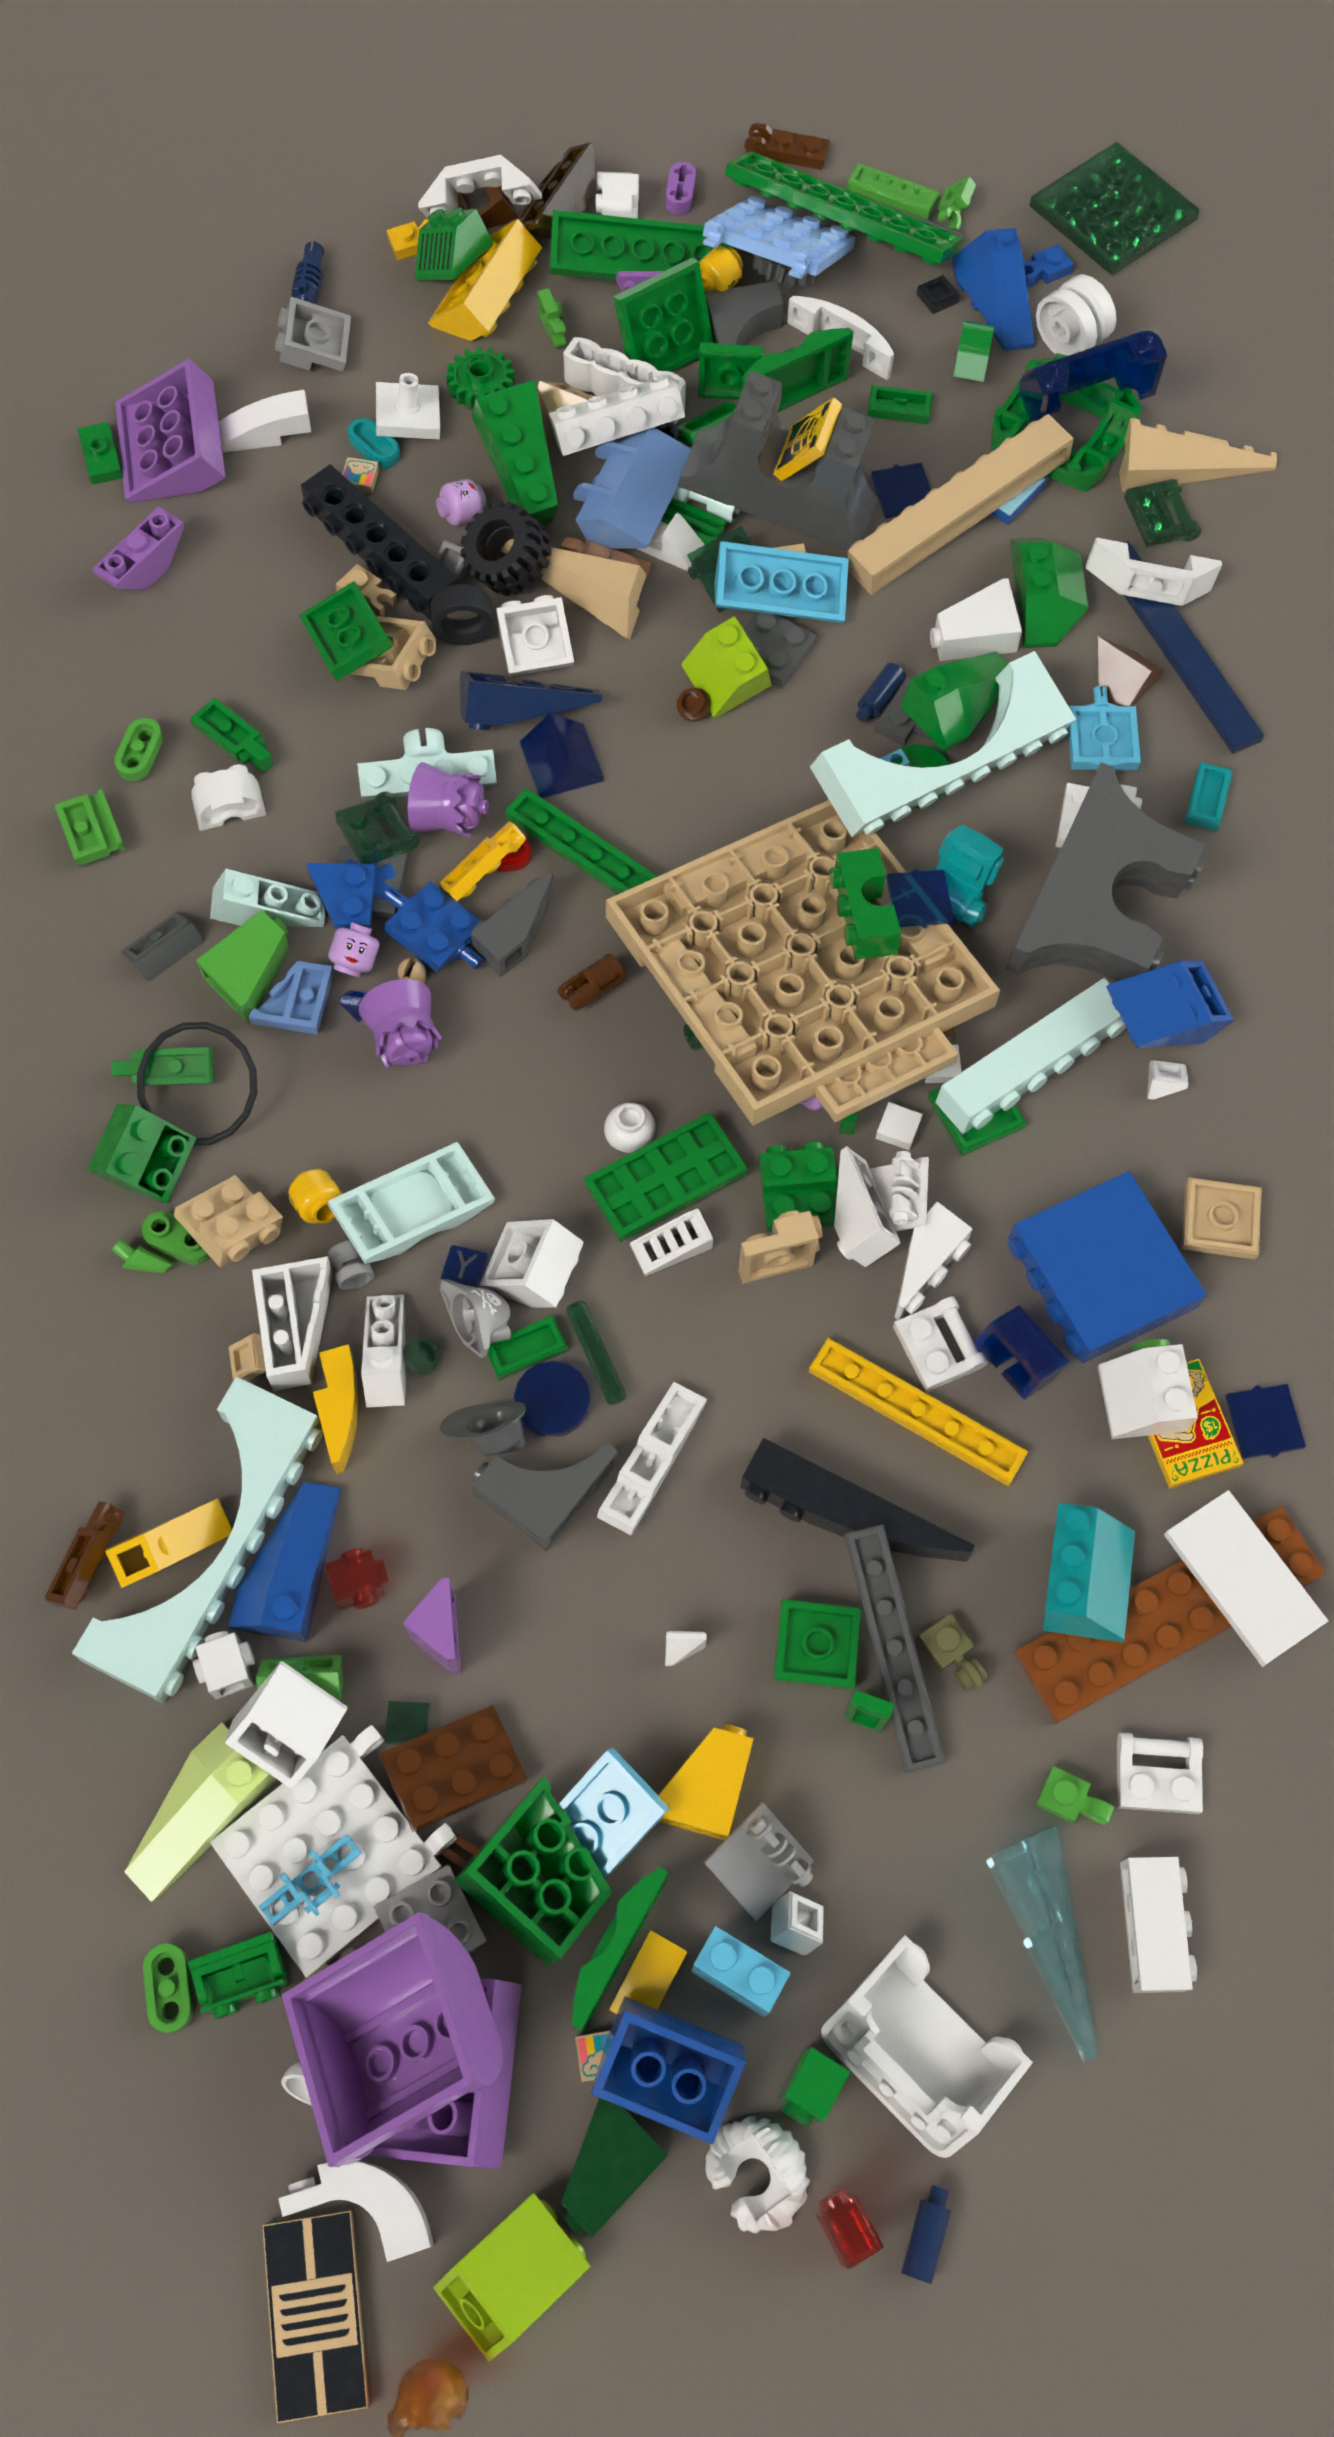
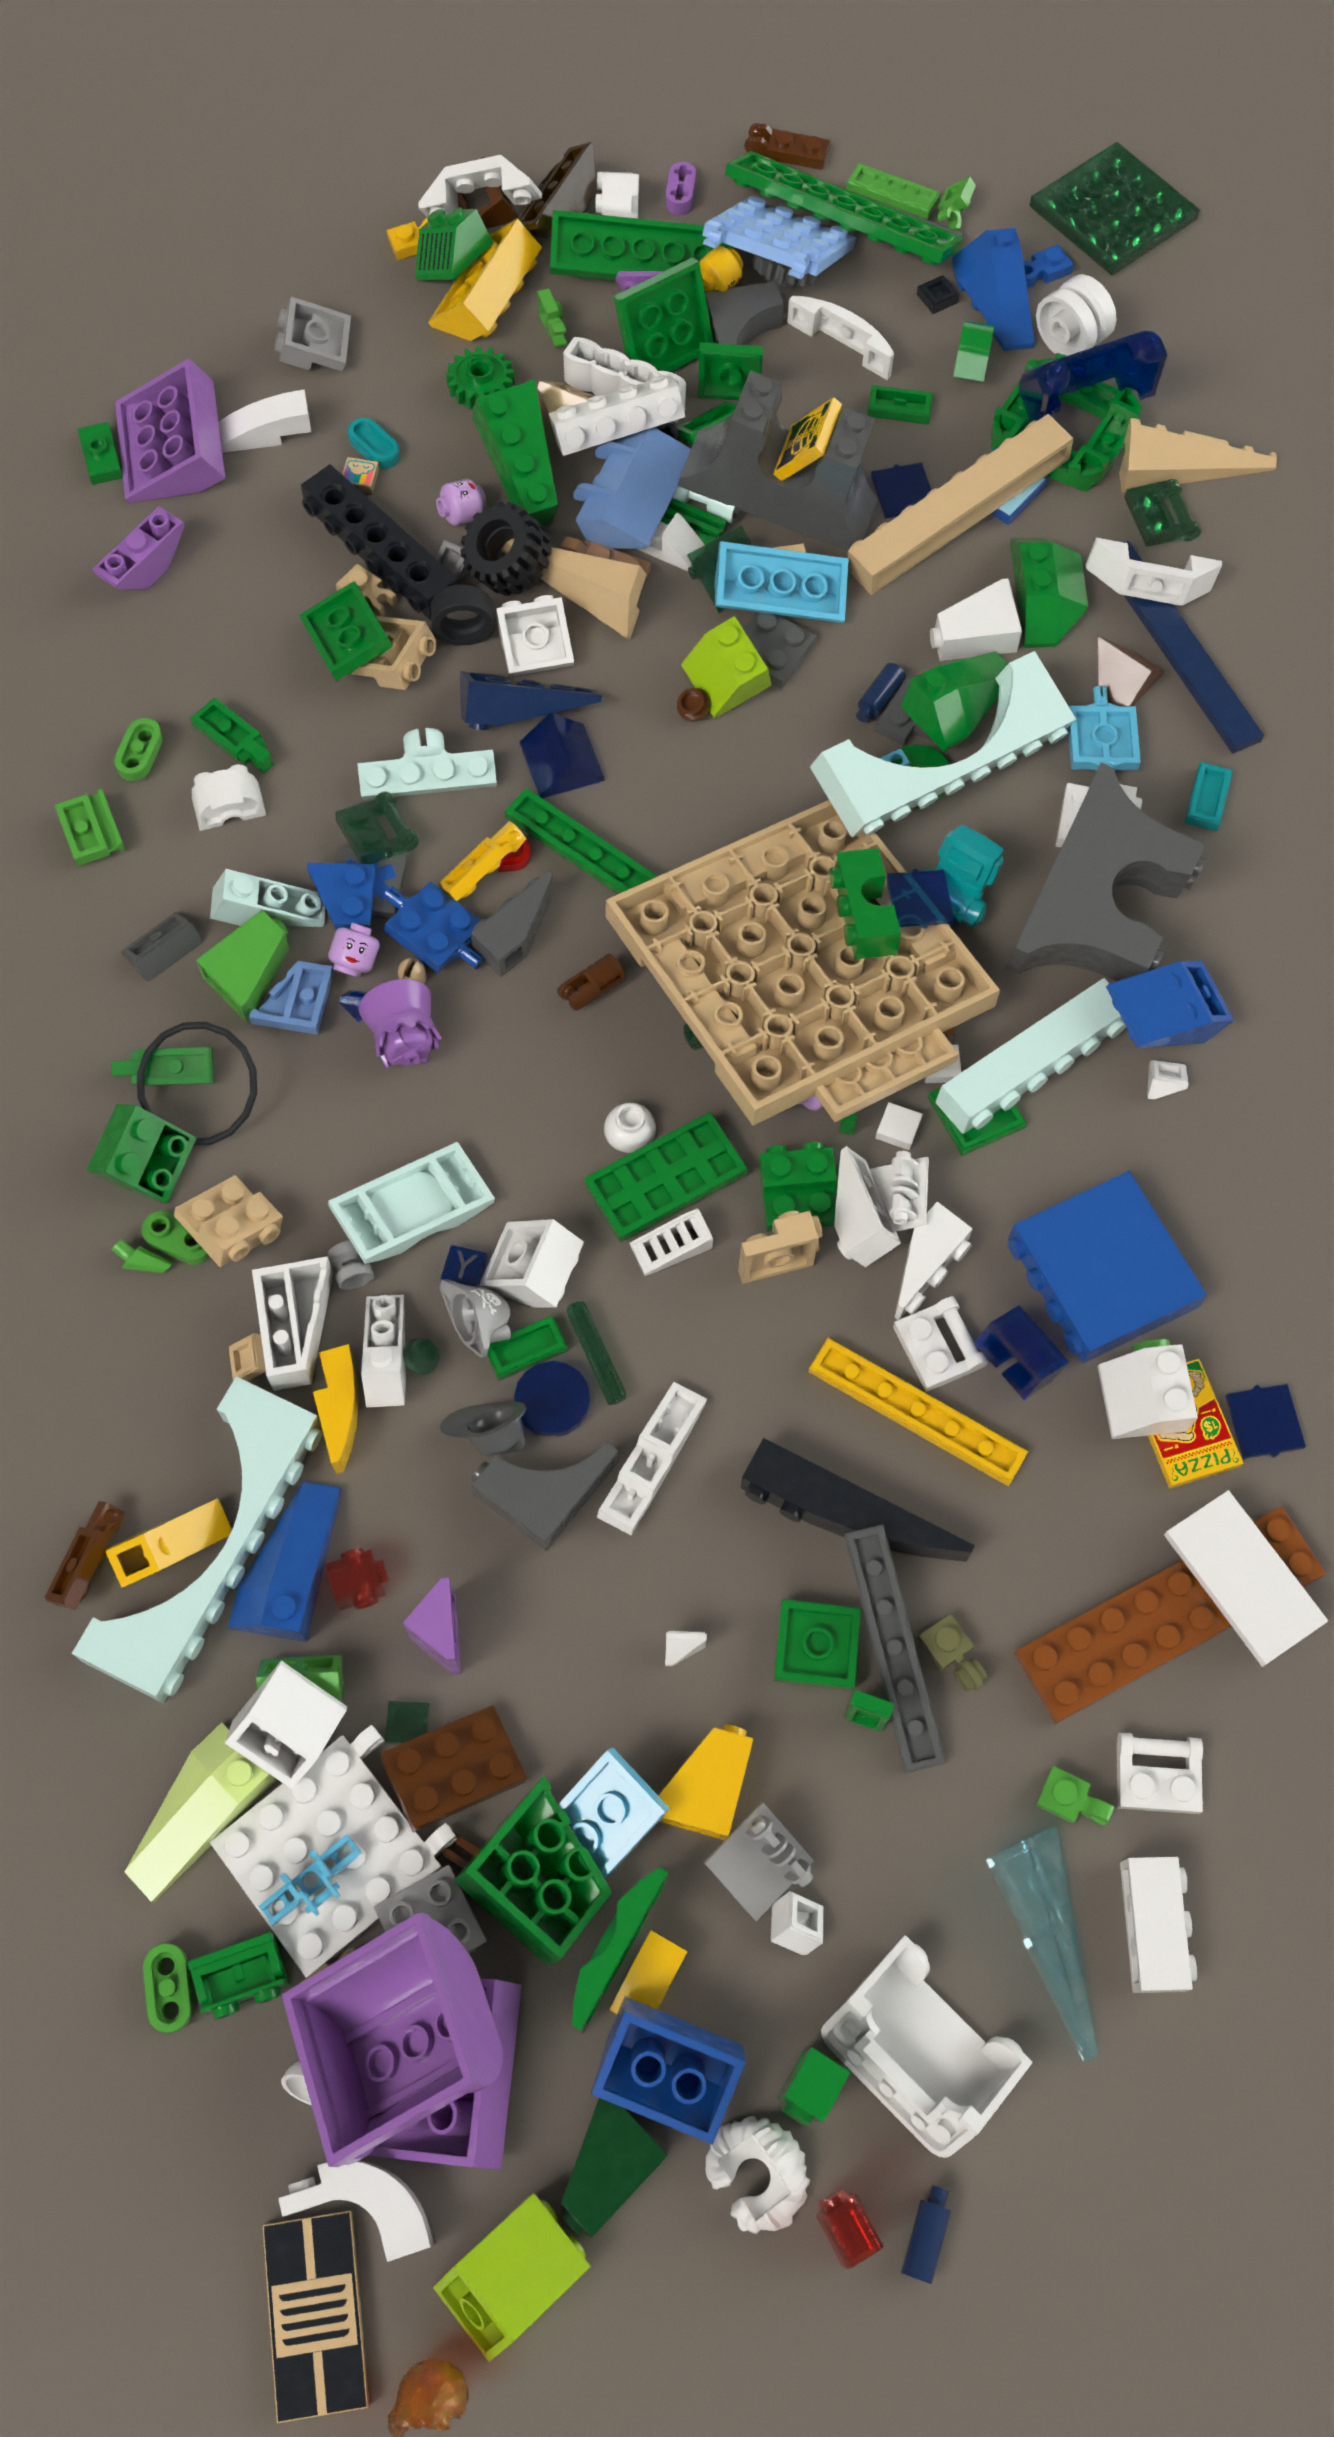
white brick [193,1631,255,1699] -> none
yellow head [288,1169,342,1224] -> none
dark blue hinge [292,241,324,304] -> none
white tile [376,373,440,440] -> none
medium lavender hat [407,762,489,838] -> none
tile [575,2031,610,2082] -> none
medium azure brick [691,1926,791,2018] -> none
green slope [741,328,853,413] -> none
teal slope [1043,1503,1135,1643] -> none
tan plate [1181,1177,1262,1260] -> none

